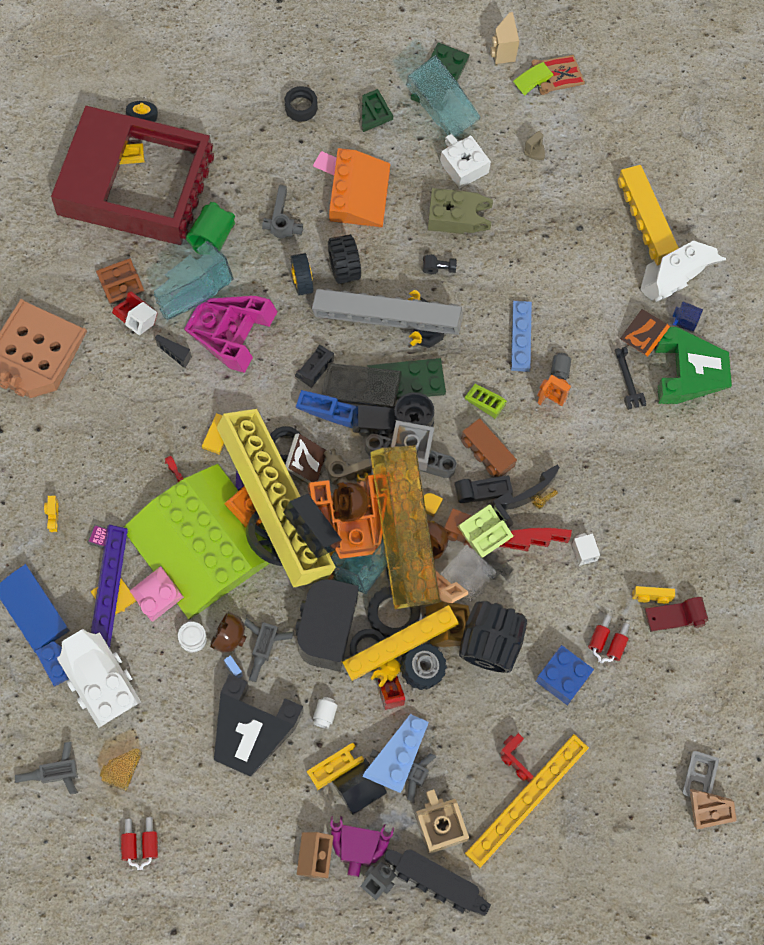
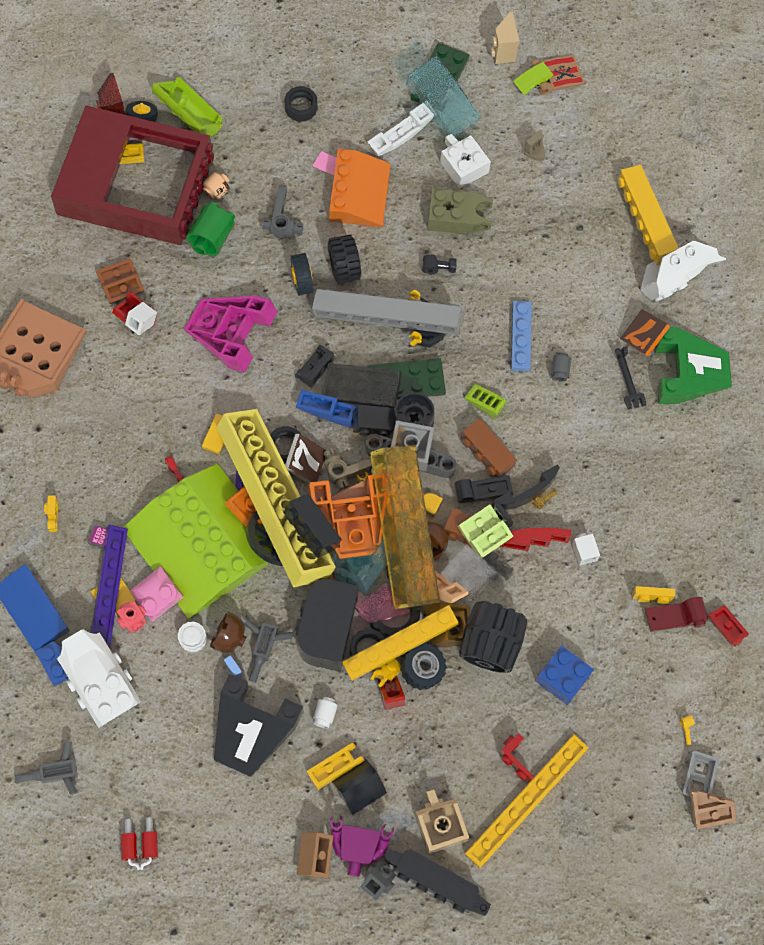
clear yellow slope [100,748,142,792] -> none
clear light blue piece [154,241,234,321] -> none
black slope [155,335,192,368] -> none
reddish brown cylinder [333,482,370,522] -> none
dark green wing [362,89,394,132] -> none
light blue wing [363,714,429,793] -> none
dark grey piece [370,749,436,803] -> none
orange bracket [537,375,571,406] -> none
red piece [588,615,630,664] -> none
clear blue brick [672,302,703,332] -> none
none -> clear red slope [96,73,125,115]
none -> coral brick [117,601,147,633]
none -> lime container [152,77,223,137]
none -> light nougat head [203,172,230,199]
none -> clear pink wing [355,583,410,624]
none -> white slope [367,103,434,156]
none -> yellow hand [680,715,694,745]
none -> red plate [708,605,749,646]

